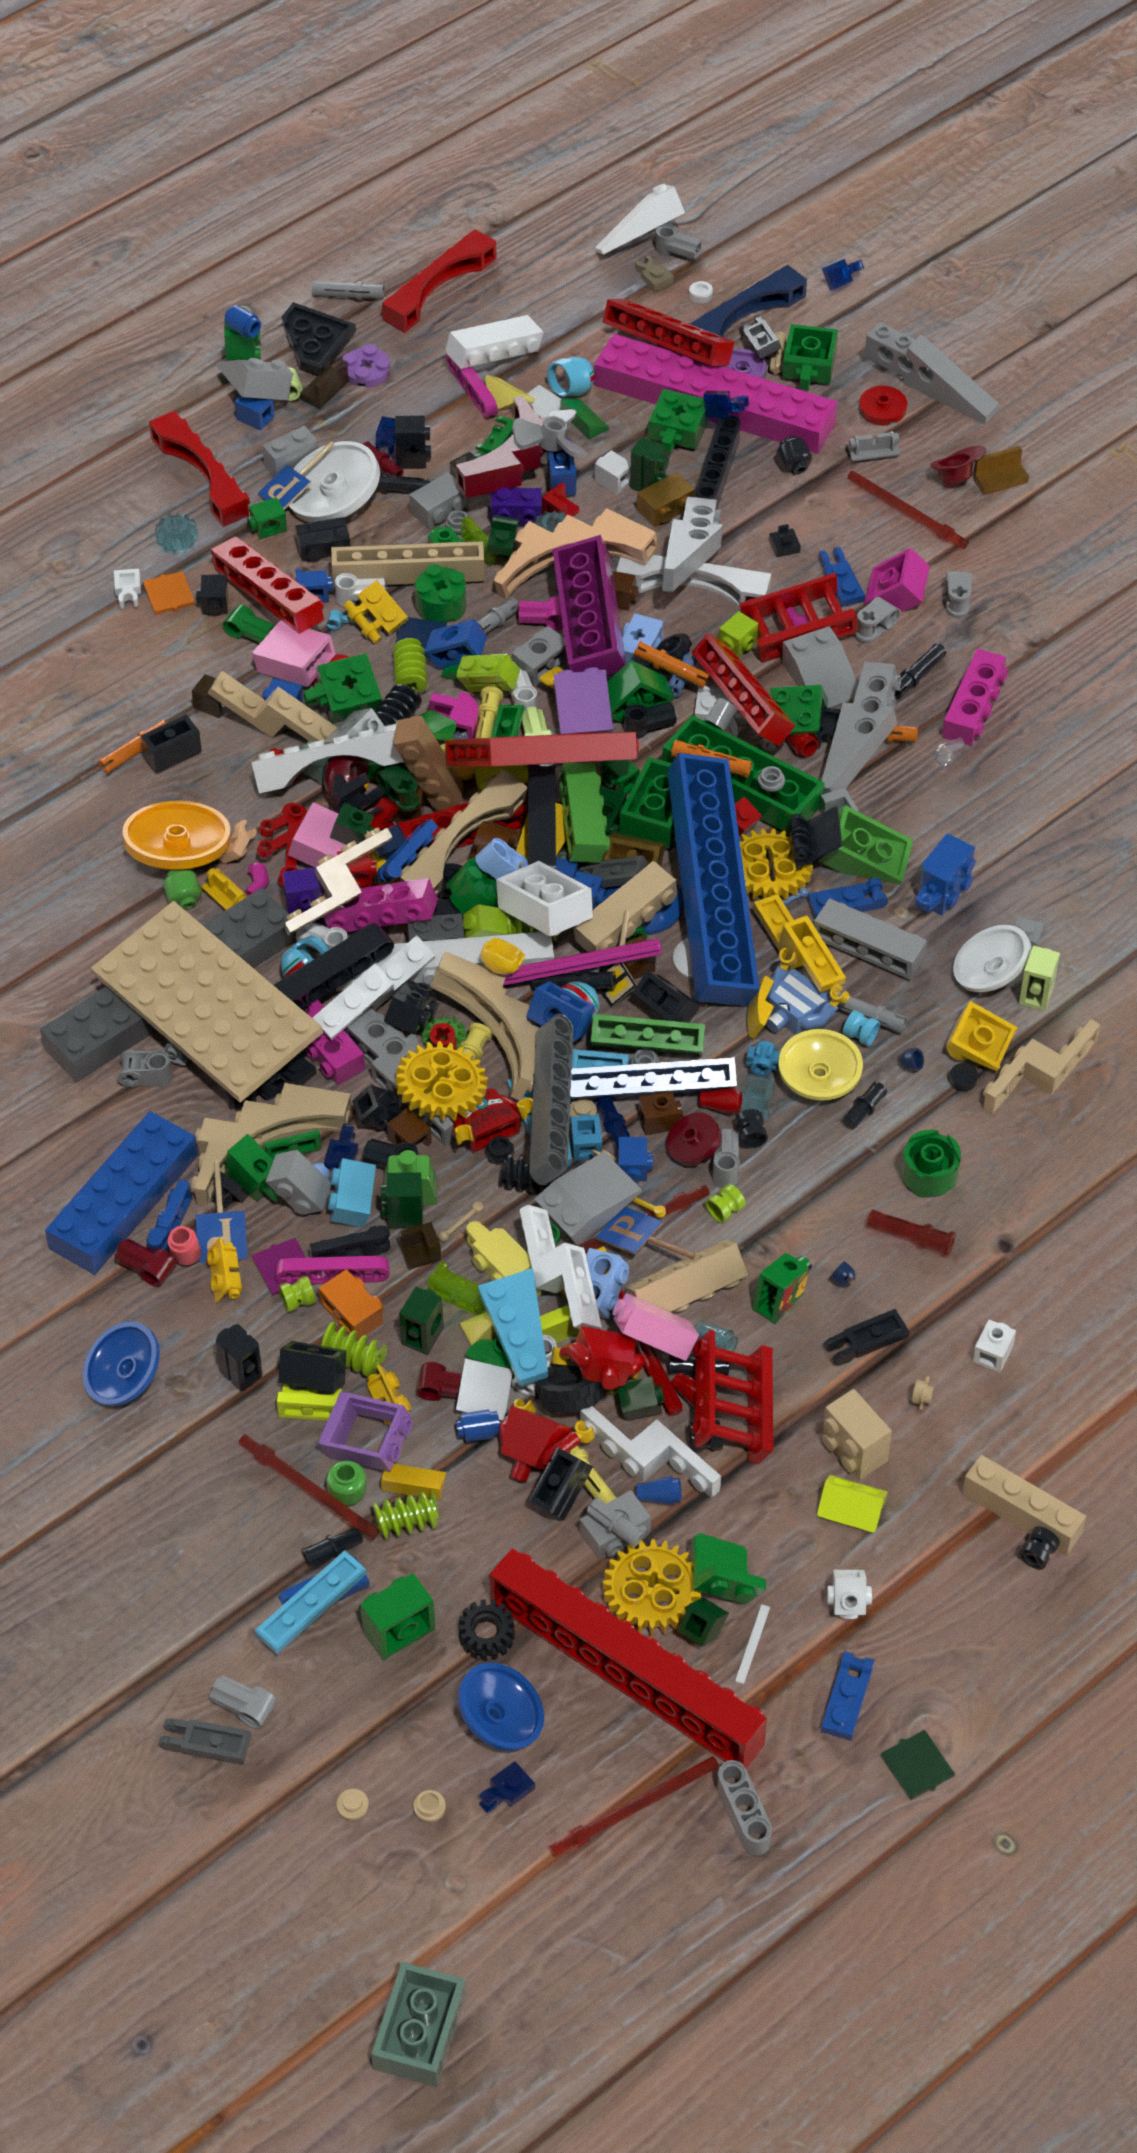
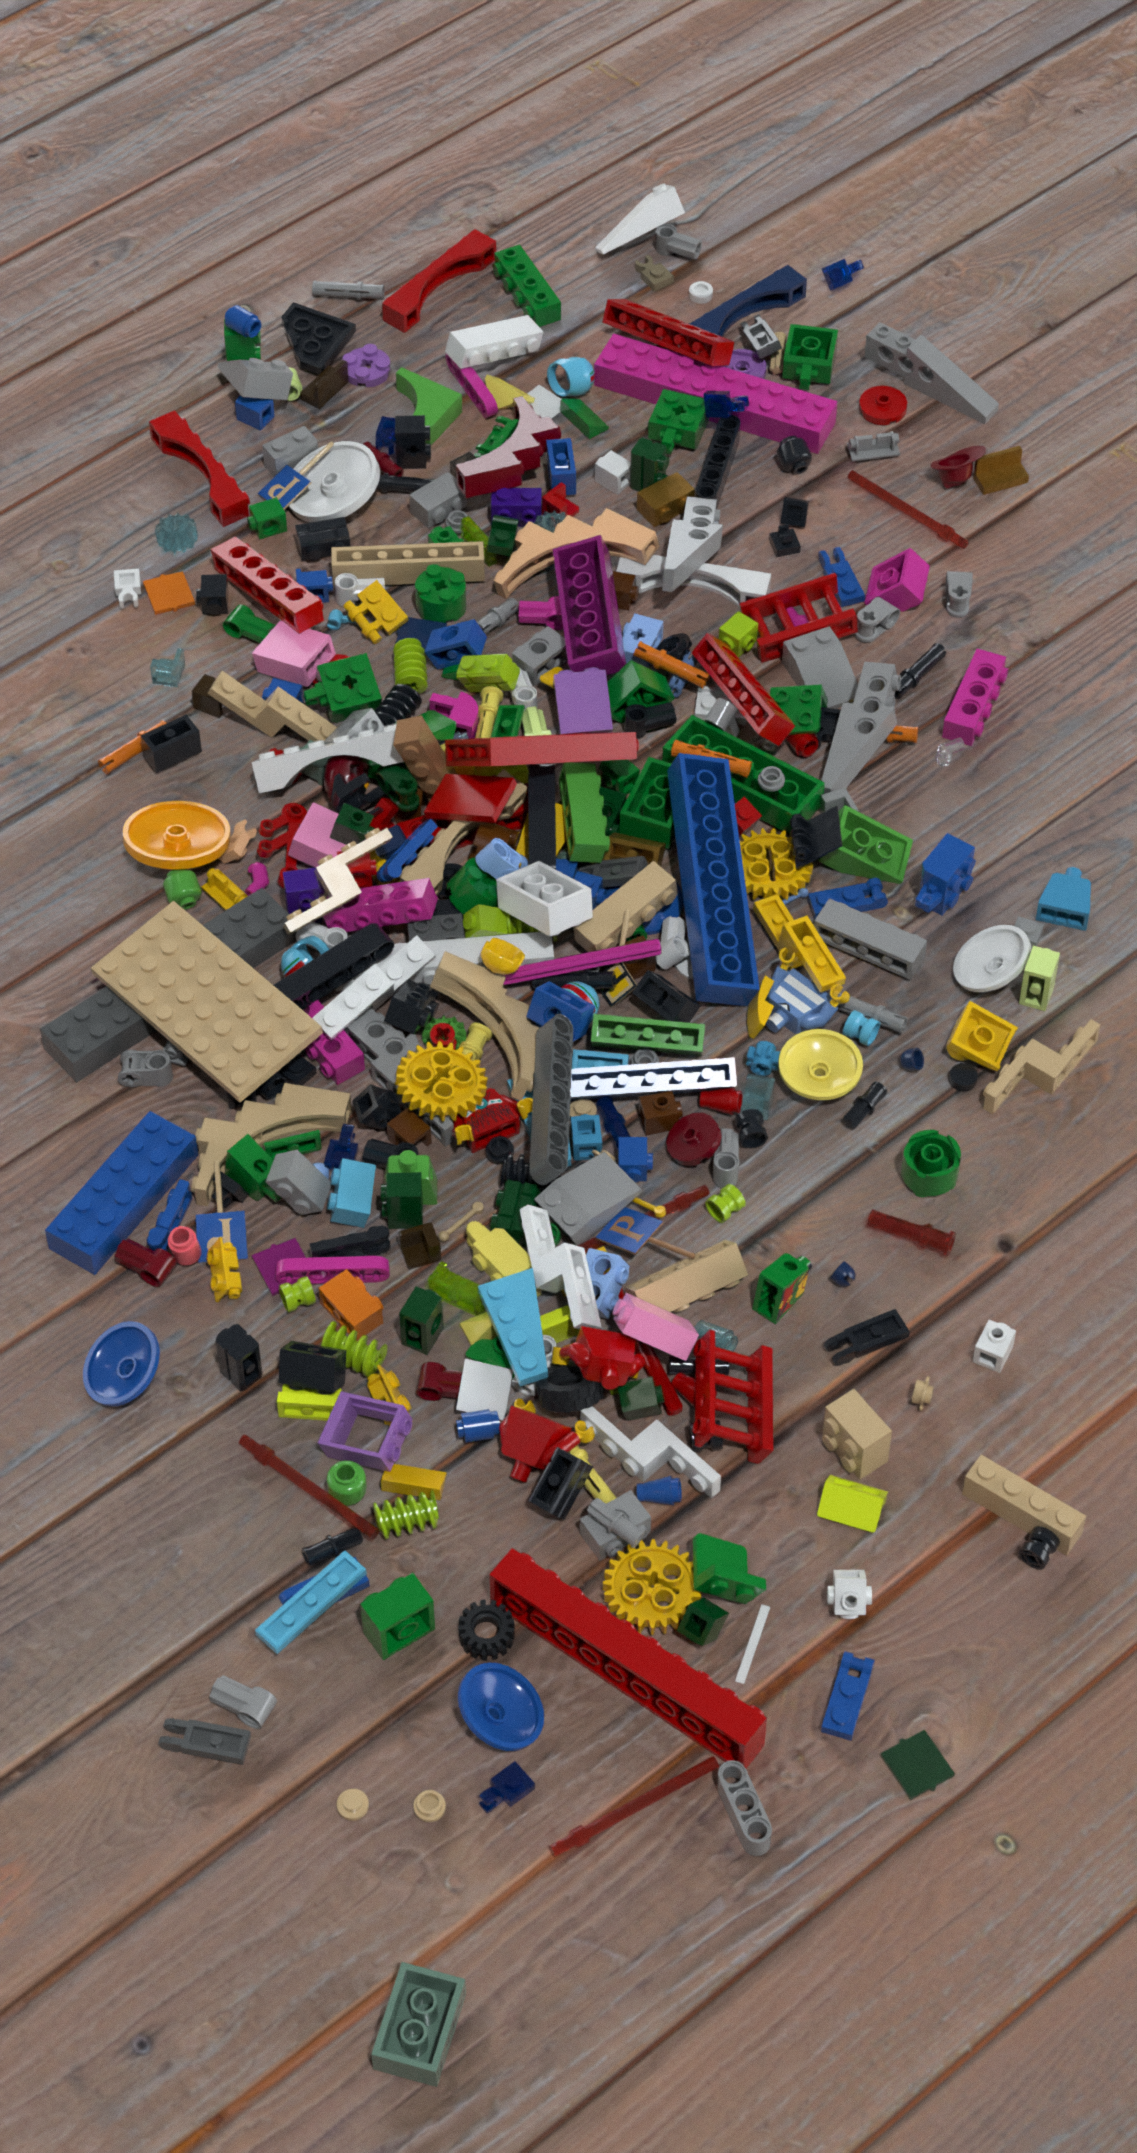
light grey piece [512,410,587,458] -> none
none -> clear light blue panel [150,648,185,688]
none -> bright green arch [396,367,462,445]
none -> red tile [424,774,517,823]
none -> dark green brick [490,1180,540,1248]
none -> green brick [492,244,561,327]
none -> white piece [656,916,690,970]
none -> black tile [781,497,809,527]
none -> dark azure torso [1036,867,1091,931]

